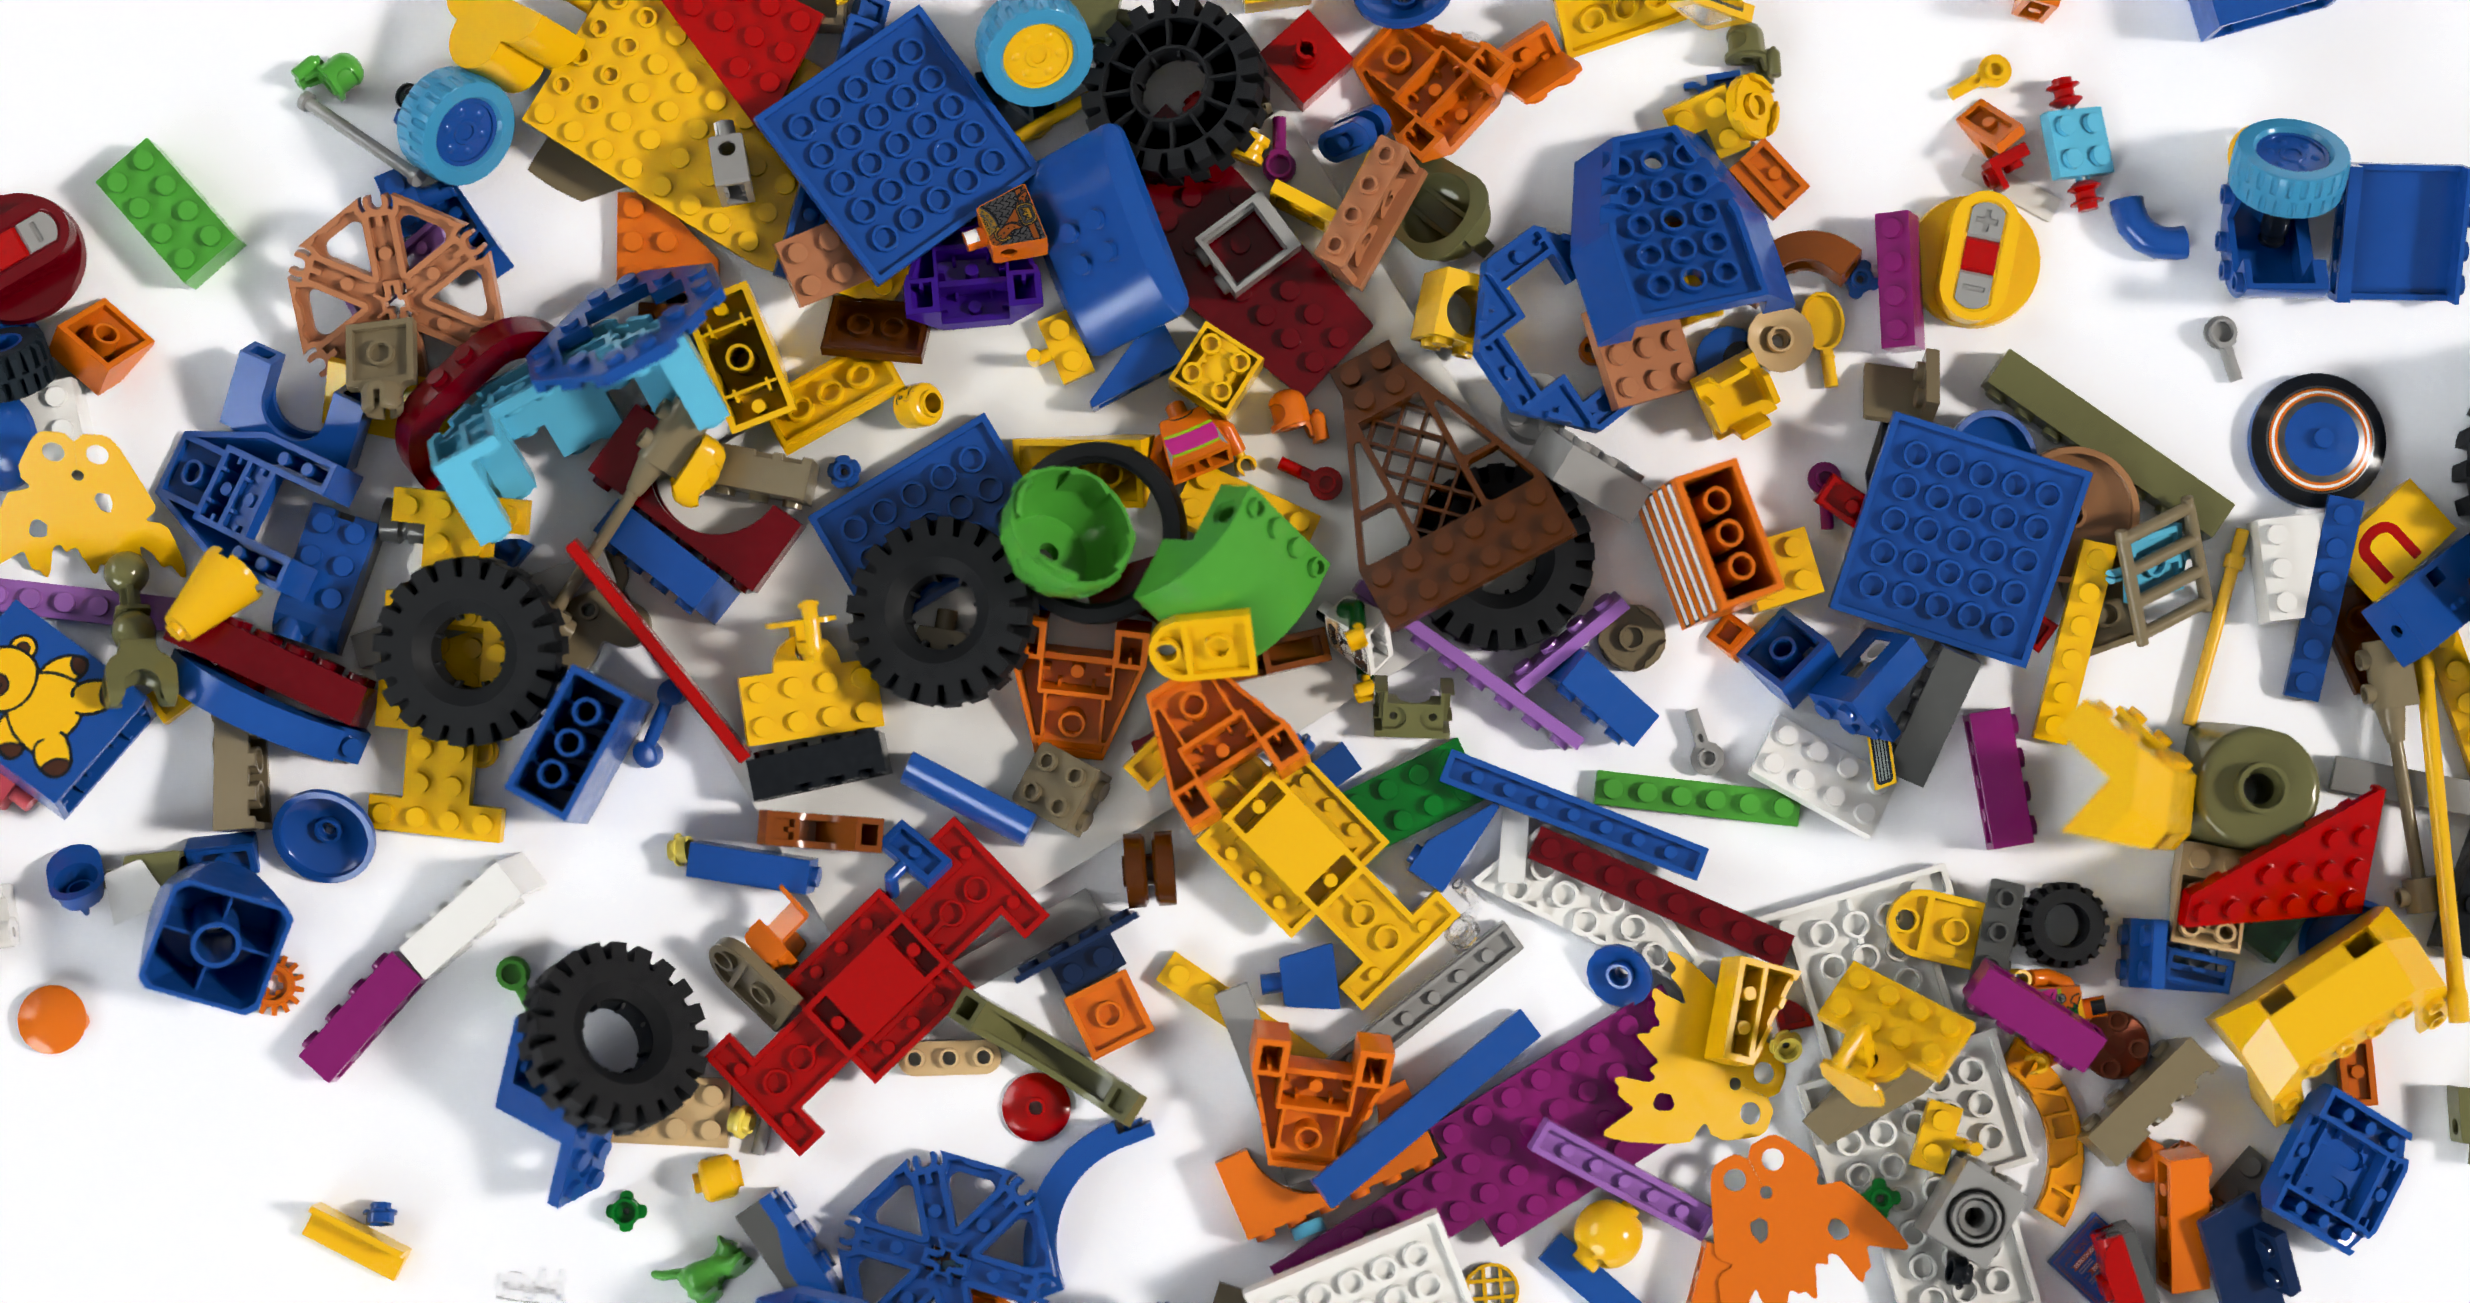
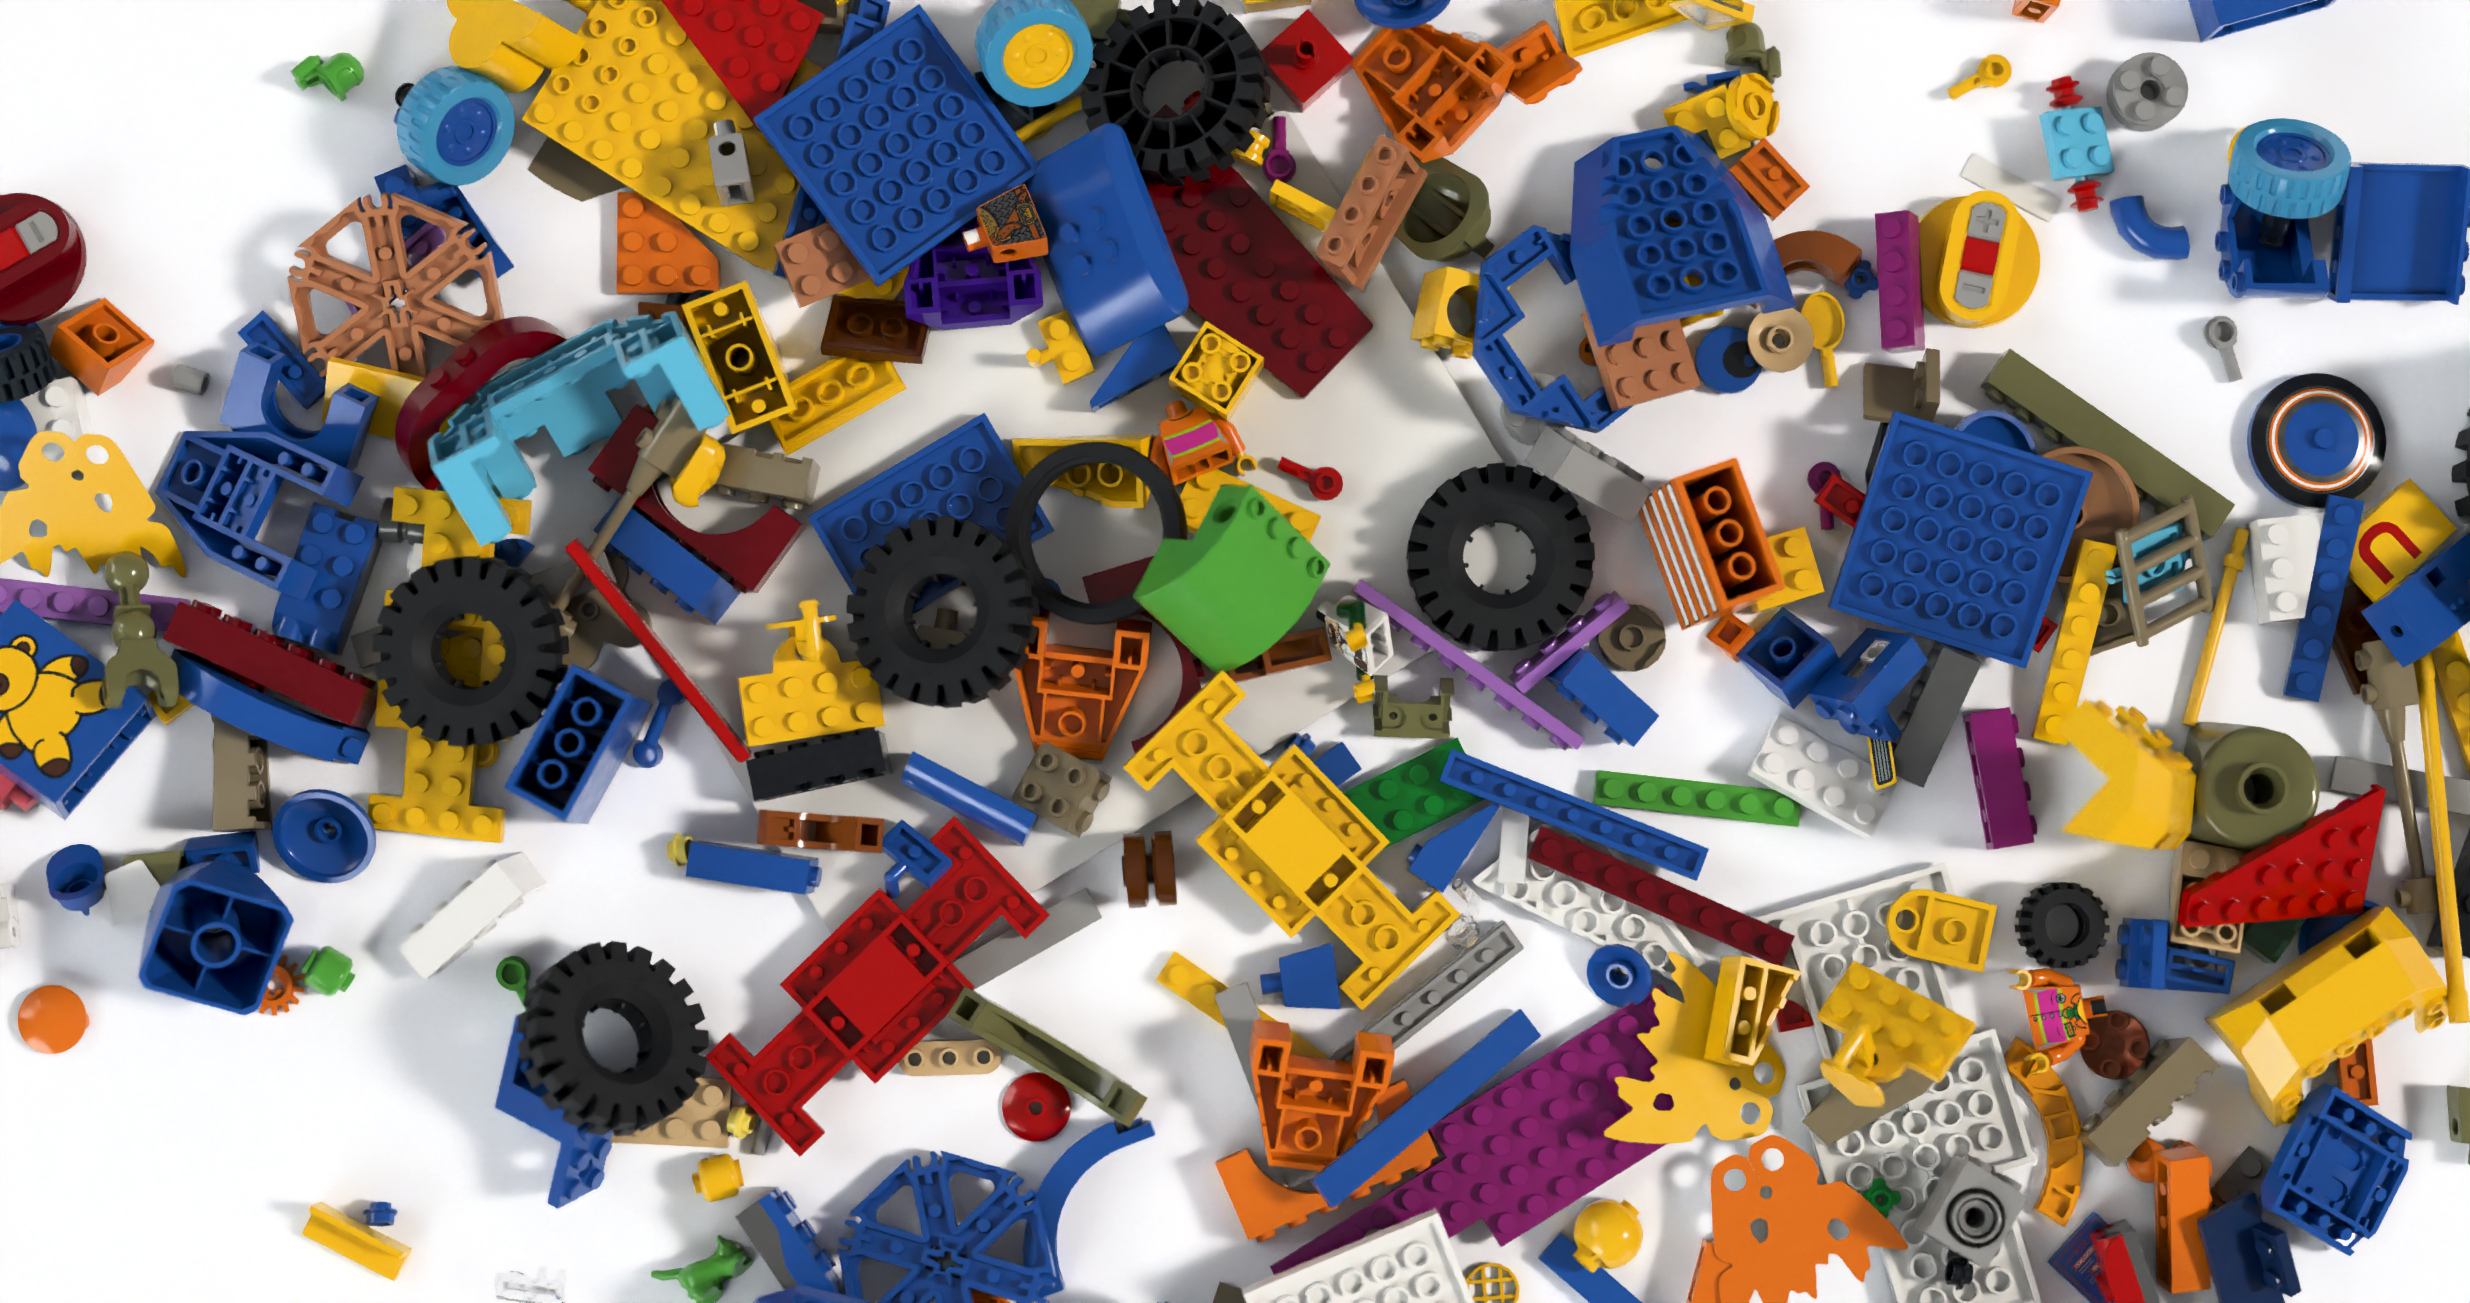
bright green brick [95,138,247,290] -> none
yellow cone [165,546,263,641] -> none
light grey bar [297,91,427,187] -> none
magenta brick [298,951,428,1083] -> none
dark tan plate [345,317,418,420] -> none
blue plate [526,263,727,393] -> none
green plate [606,1190,648,1232] -> none
dark tan tile [709,937,803,1033] -> none
orange piece [745,884,810,970] -> none
blue plate [827,455,861,489] -> none
yellow head [893,382,944,429] -> none
bright green piece [1000,466,1136,598] -> none
dark blue bracket [1014,908,1140,997] -> none
orange plate [1064,968,1155,1061] -> none
orange wedge [1146,678,1311,836] -> none
yellow tile [1149,608,1258,682] -> none
light grey window [1193,190,1302,299] -> none
orange piece [1268,389,1330,444] -> none
medium azure tile [1290,1217,1327,1241] -> none
blue brick [1318,104,1392,163] -> none
reddish brown wing [1329,340,1577,633] -> none
medium lavender plate [1527,1117,1713,1241] -> none
light grey plate [1685,708,1725,775] -> none
yellow panel [1689,348,1781,441] -> none
light yellow plate [1769,1030,1802,1063] -> none
yellow plate [1908,1098,1983,1175] -> none
orange slope [1955,98,2026,159] -> none
dark grey bracket [1961,878,2025,1020] -> none
magenta brick [1962,957,2108,1073] -> none
red bracket [1981,142,2031,193] -> none
none -> light grey hinge [171,363,210,396]
none -> blue plate [237,311,326,410]
none -> bright green head [300,946,355,997]
none -> light grey wheel [2106,52,2188,132]

